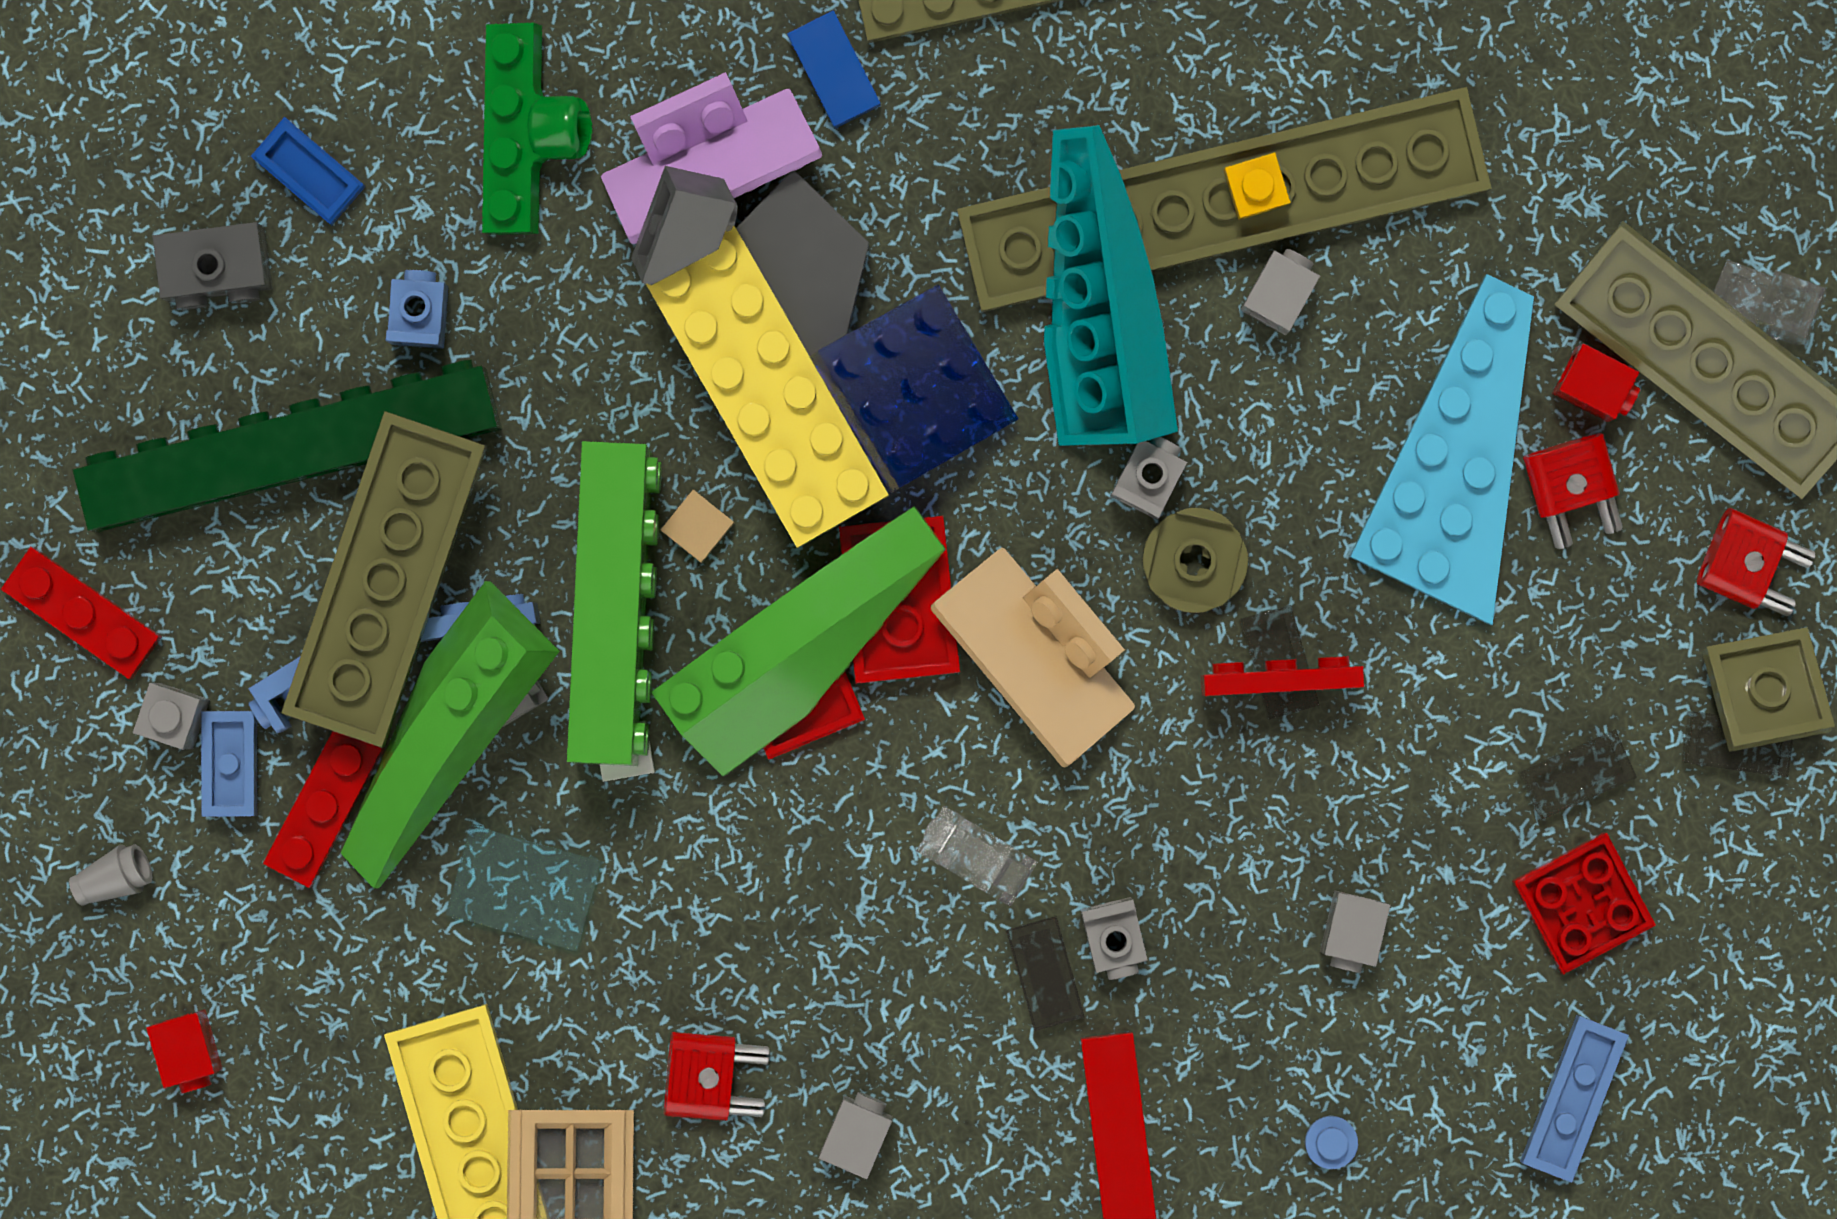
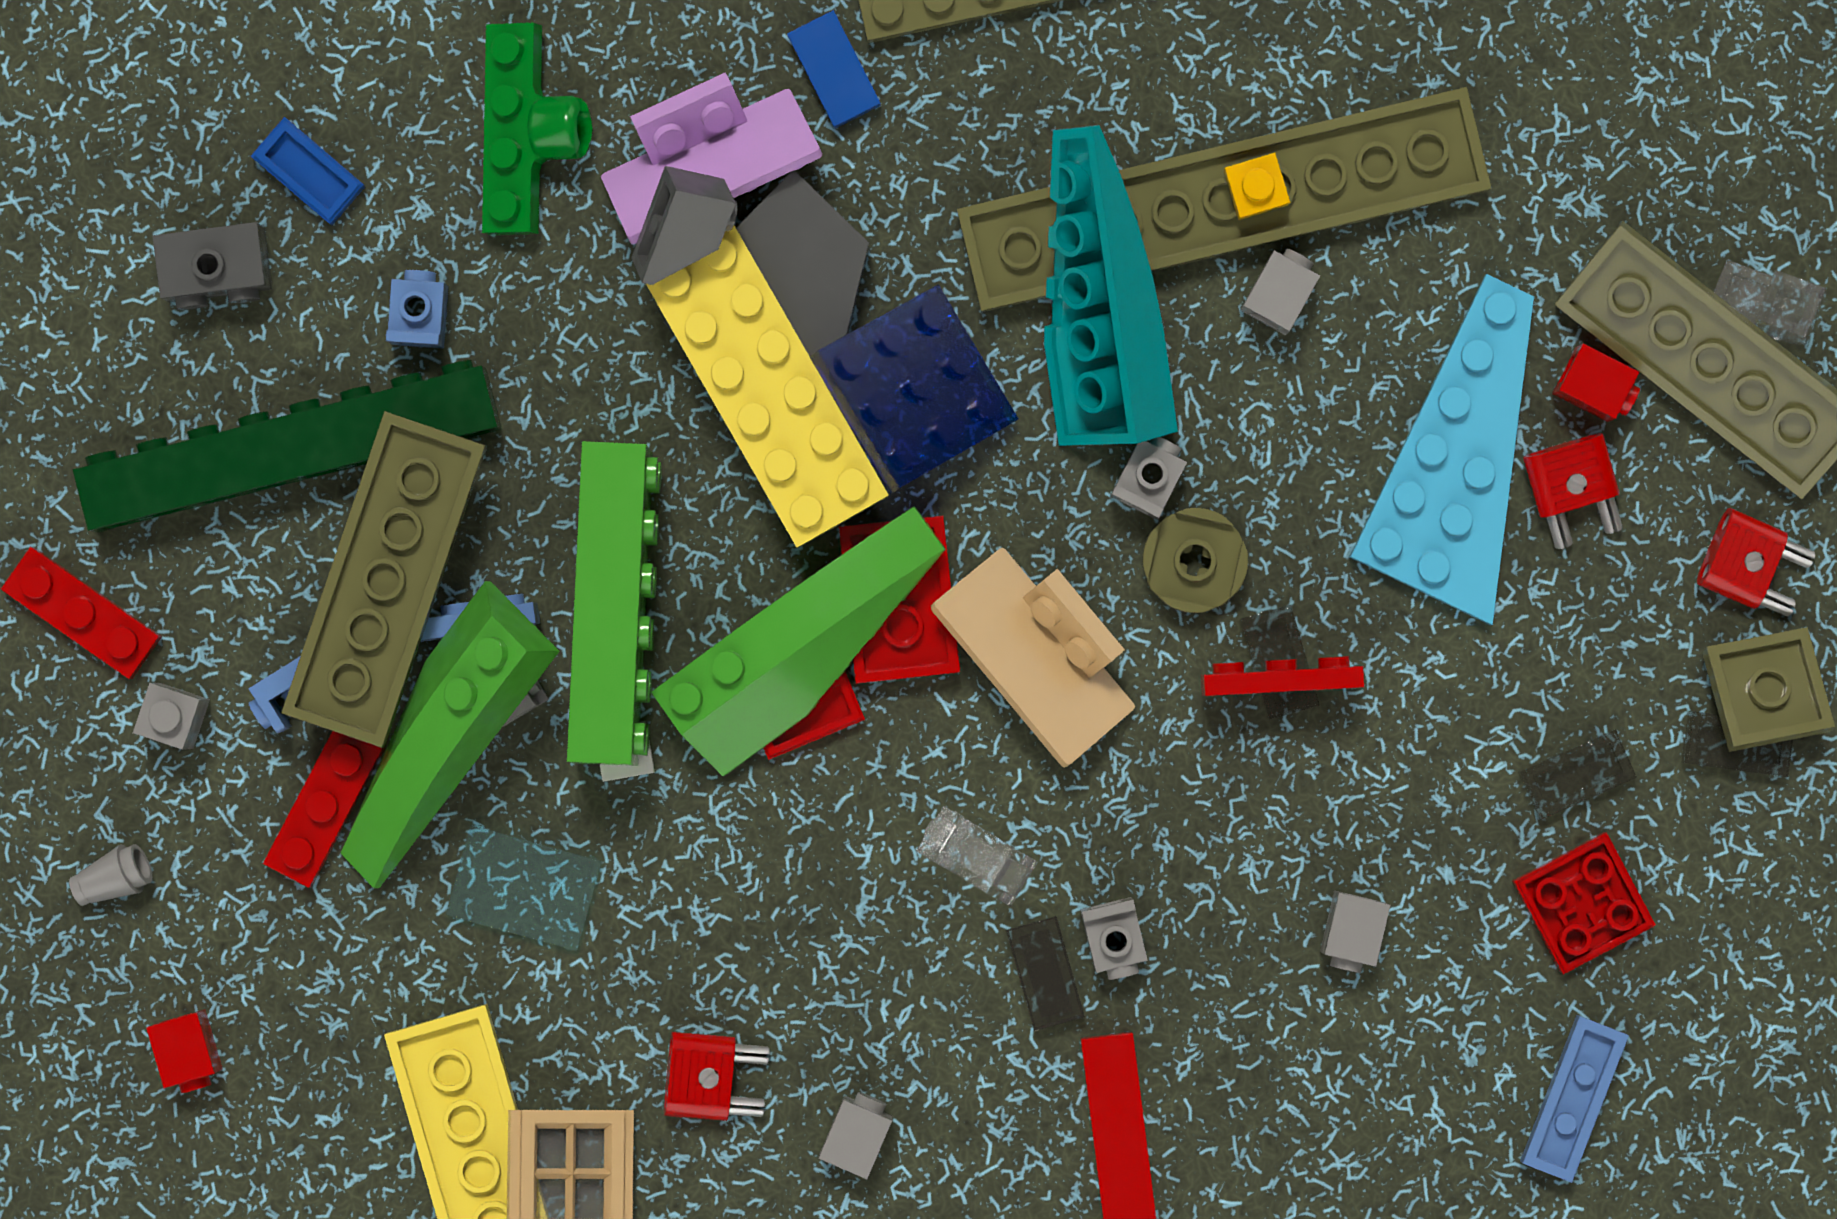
medium blue plate [201,711,257,817] -> none
tan tile [661,490,735,563] -> none
medium blue plate [1305,1116,1358,1169] -> none

